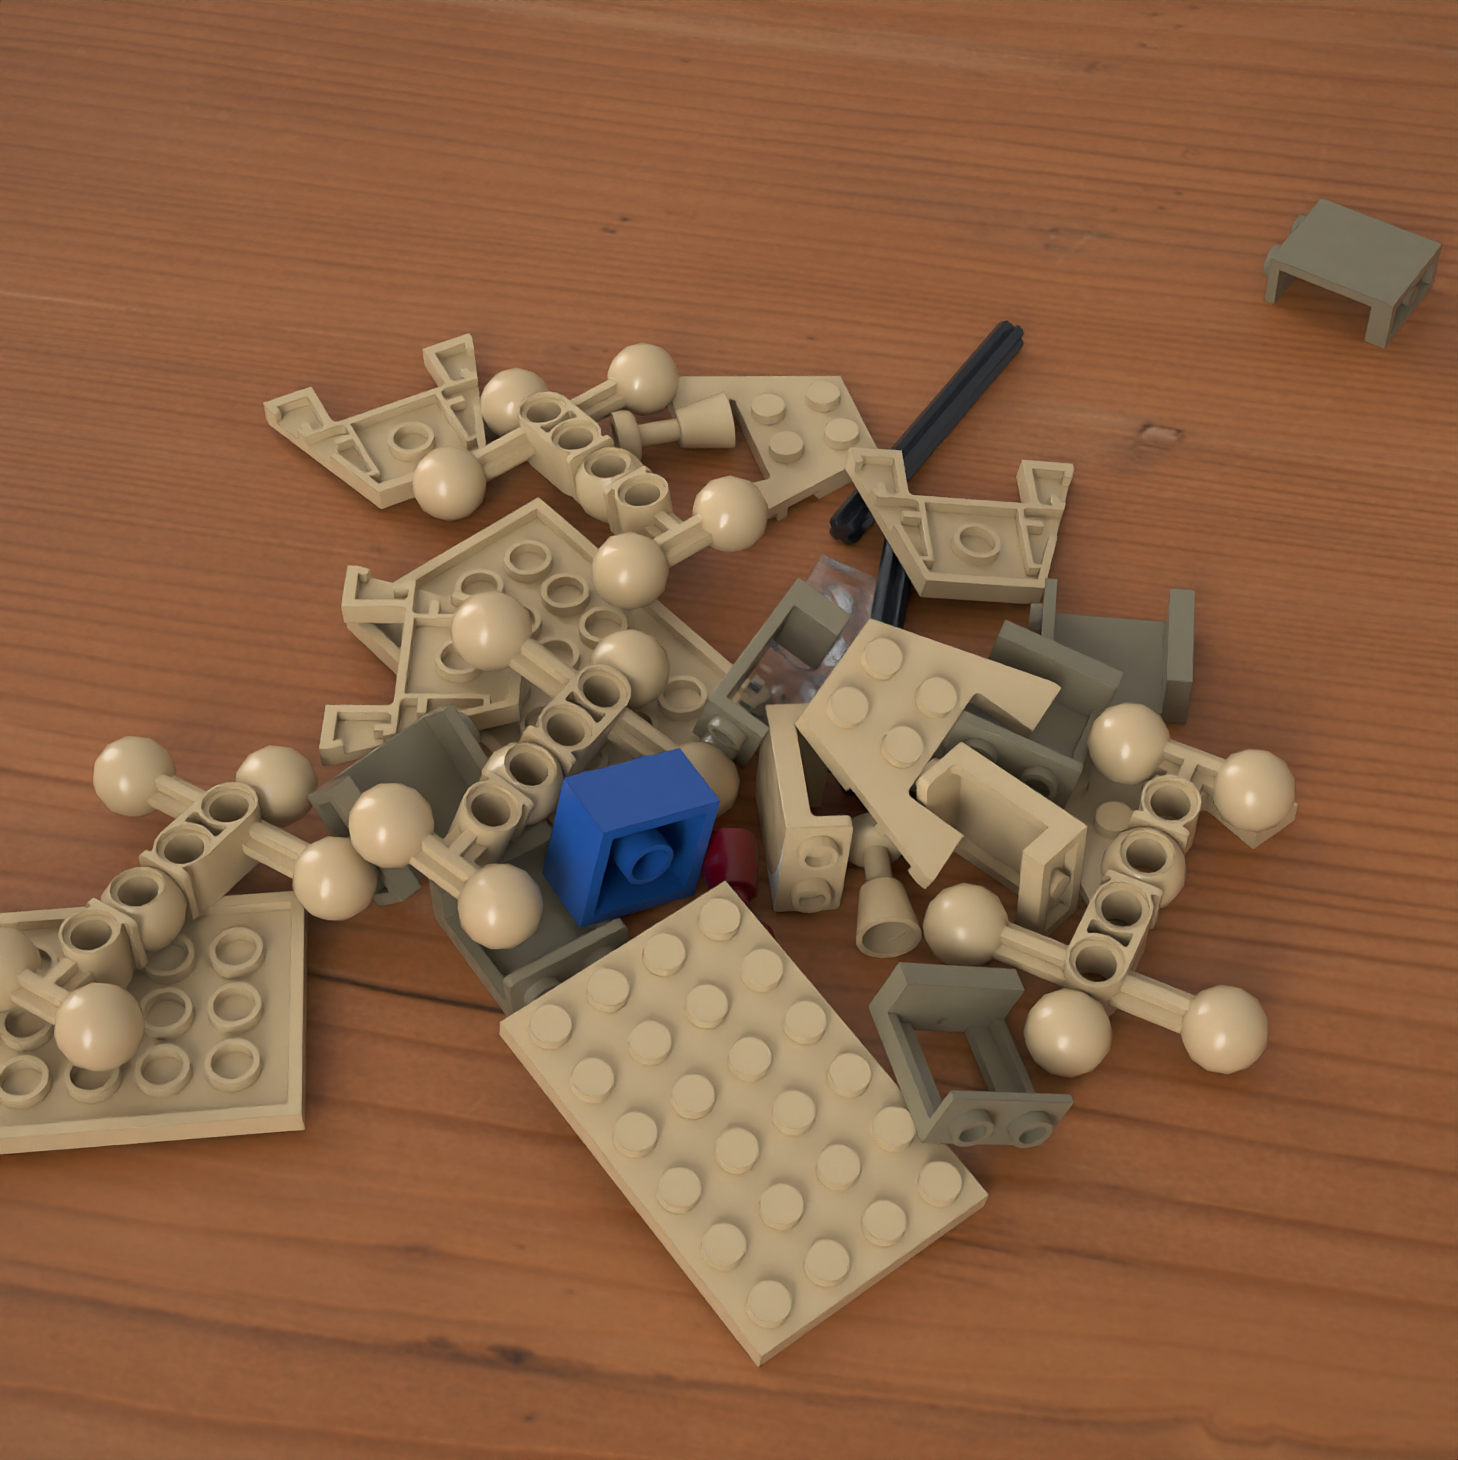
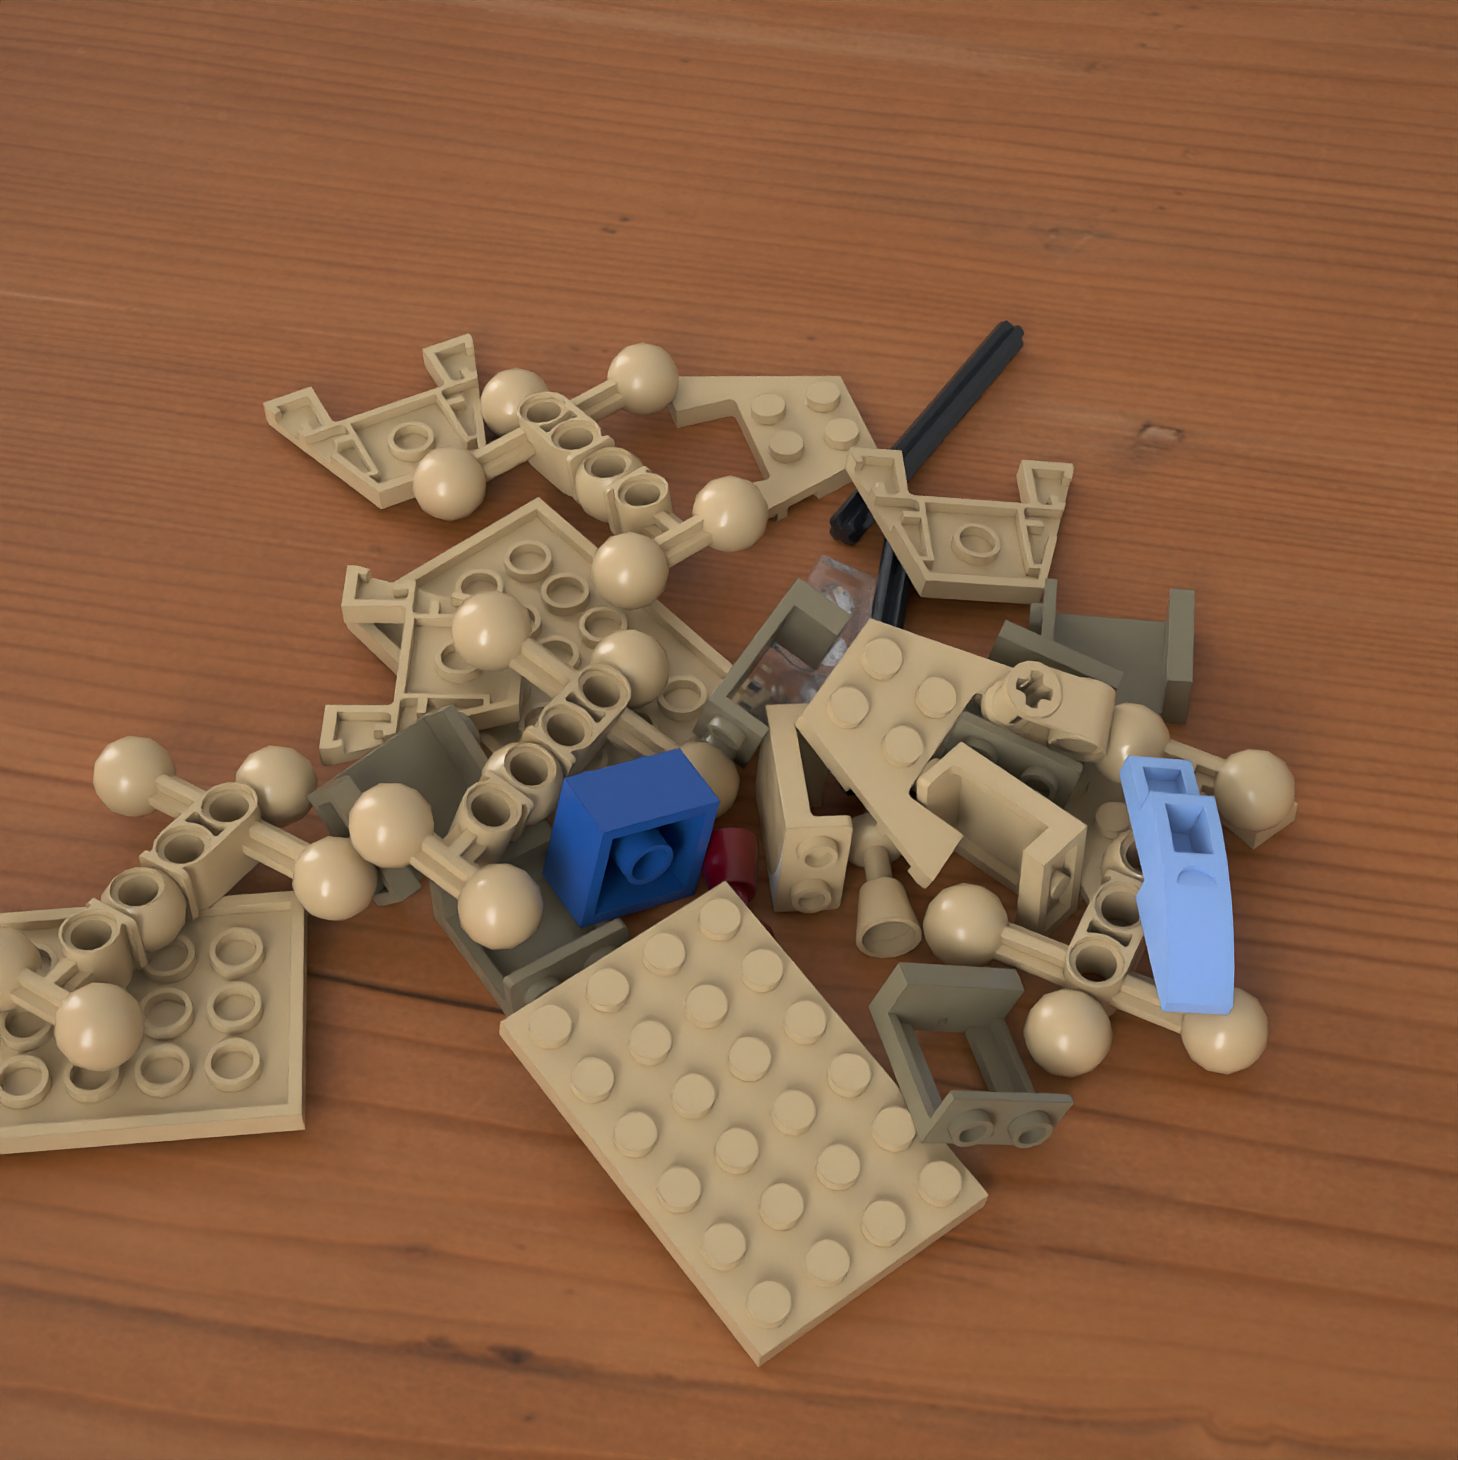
tan piece [609,392,735,460] -> none
dark tan panel [1262,198,1442,349] -> none
none -> tan piece [981,661,1116,763]
none -> light blue slope [1119,755,1234,1015]

